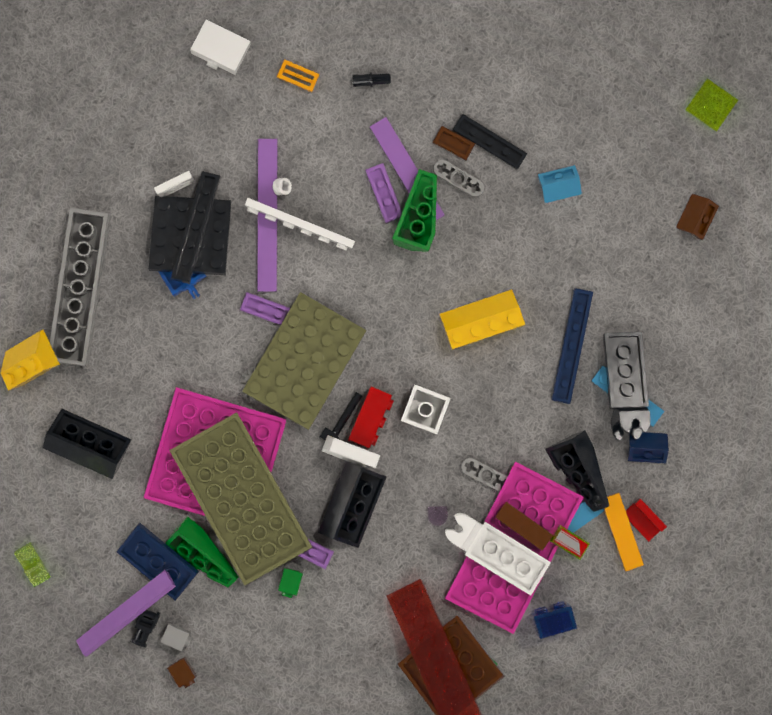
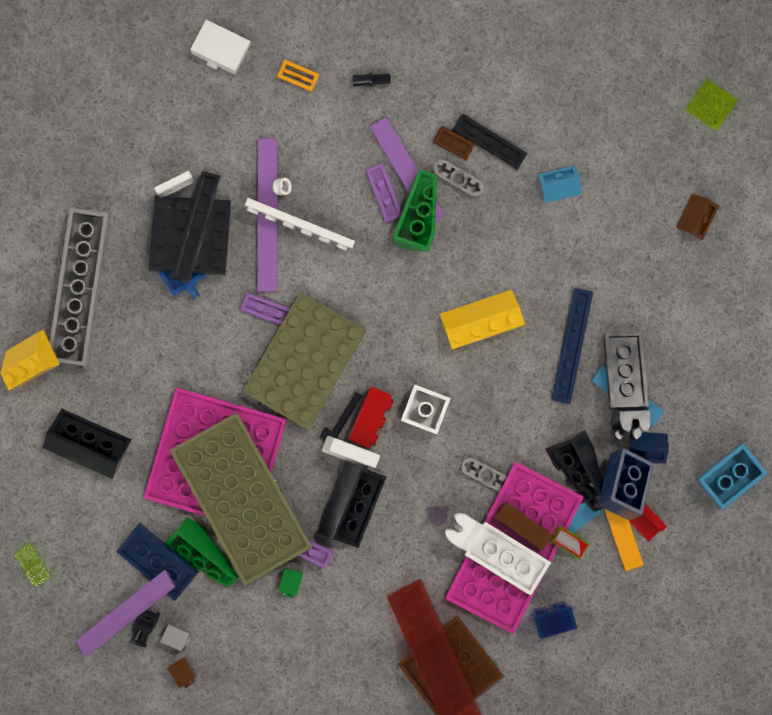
none -> dark blue brick [598,448,654,520]
none -> dark azure brick [695,443,768,510]

